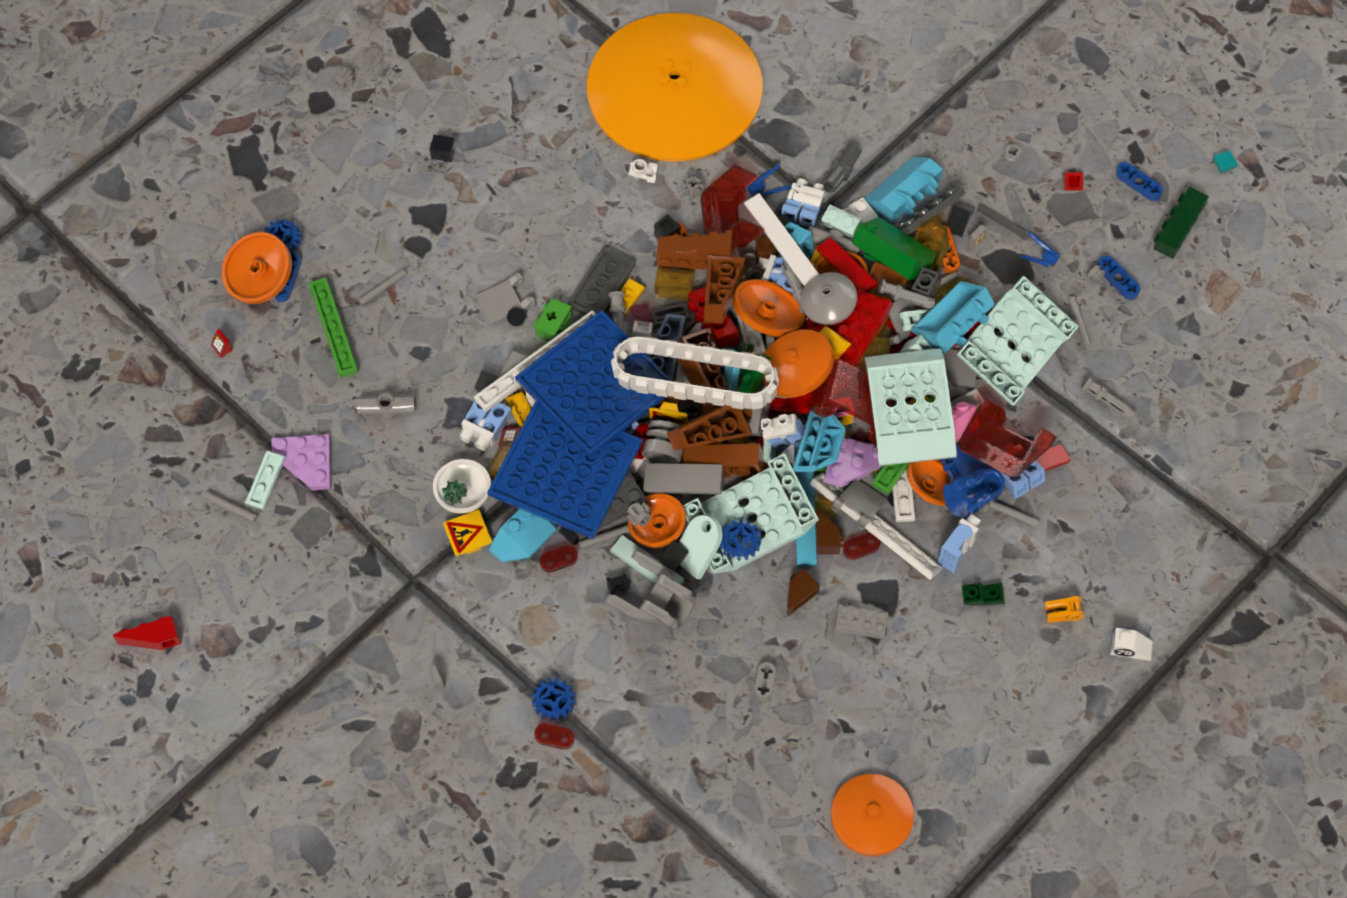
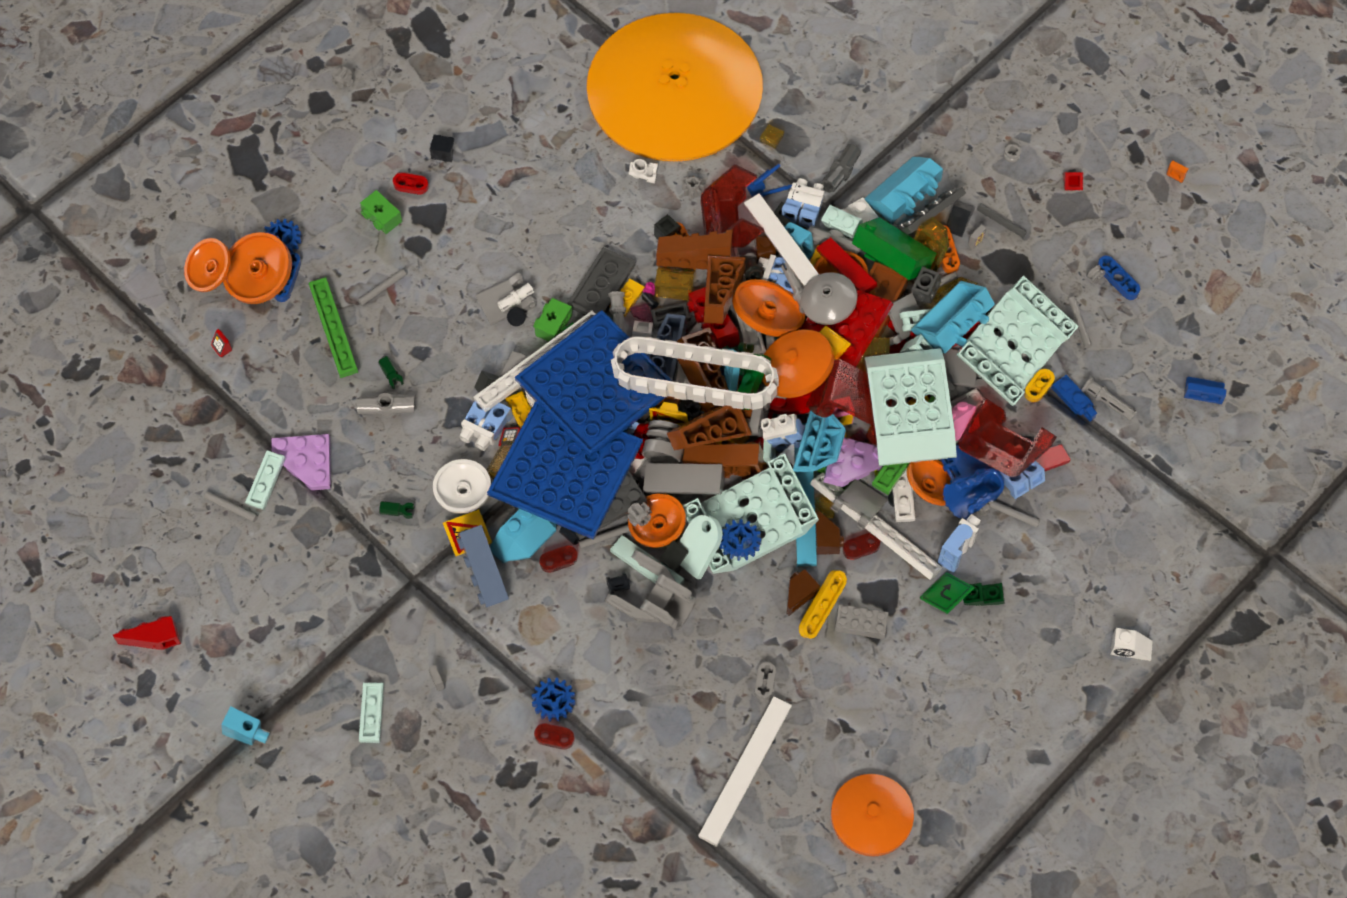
clear green gear [442,479,467,505] -> none
light grey pin [877,279,935,310] -> none
blue plant [1021,231,1061,268] -> none
light orange piece [1044,596,1085,623] -> none
blue beam [1116,162,1163,201] -> none
dark green brick [1154,187,1209,259] -> none
teal tile [1212,150,1238,173] -> none
none -> orange dish [184,238,230,292]
none -> medium azure torso [221,706,270,745]
none -> light aqua tile [359,683,384,743]
none -> bright green brick [360,190,402,234]
none -> dark green bar [378,356,404,389]
none -> dark green bar [379,501,415,519]
none -> red plate [393,173,429,195]
none -> sand blue wedge [456,525,509,608]
none -> white pin [497,283,534,312]
none -> arm [642,282,659,309]
none -> white tile [698,696,792,847]
none -> clear yellow plate [760,124,784,148]
none -> yellow plate [799,570,847,639]
none -> green piece [920,572,974,614]
none -> yellow plate [1024,369,1055,402]
none -> blue hinge [1051,375,1097,422]
none -> orange tile [1166,160,1188,183]
none -> blue panel [1184,377,1227,405]

